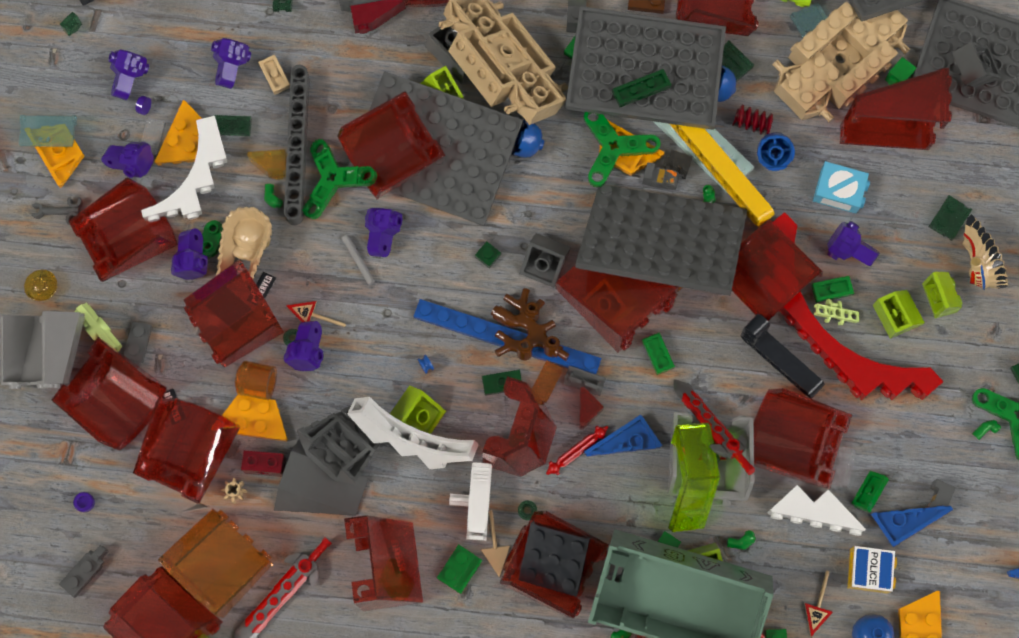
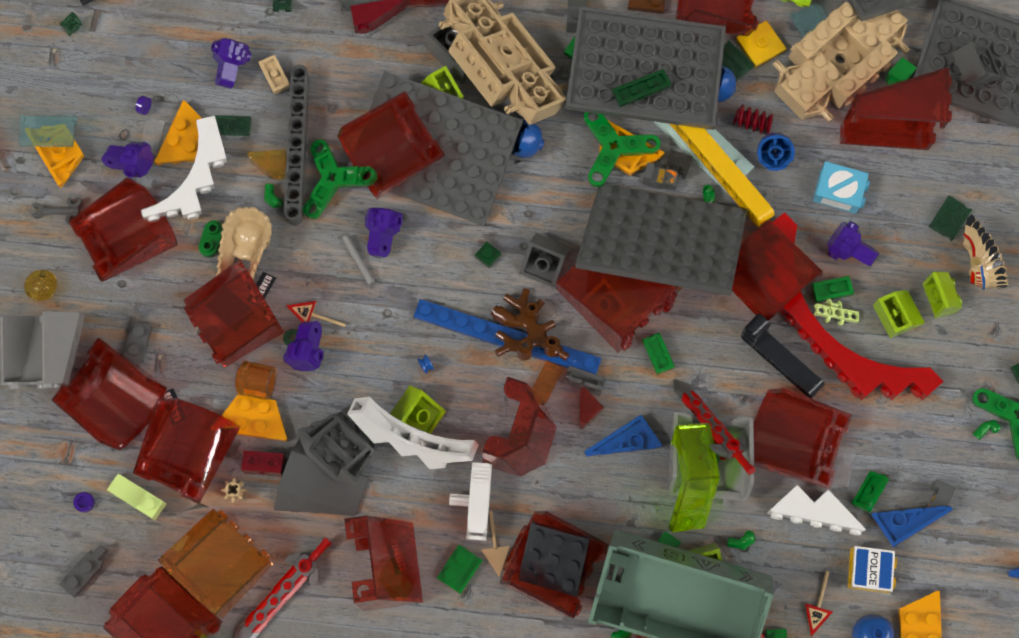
yellowish green piece [75,303,122,356] -> none
dark purple piece [108,49,149,100] -> none
dark purple piece [171,228,208,280] -> none
dark green plate [482,369,523,396] -> none
clear green plate [518,500,537,521] -> none
red wheel [546,426,609,475] -> none
none -> yellowish green slope [107,474,166,521]
none -> yellow plate [736,20,787,69]

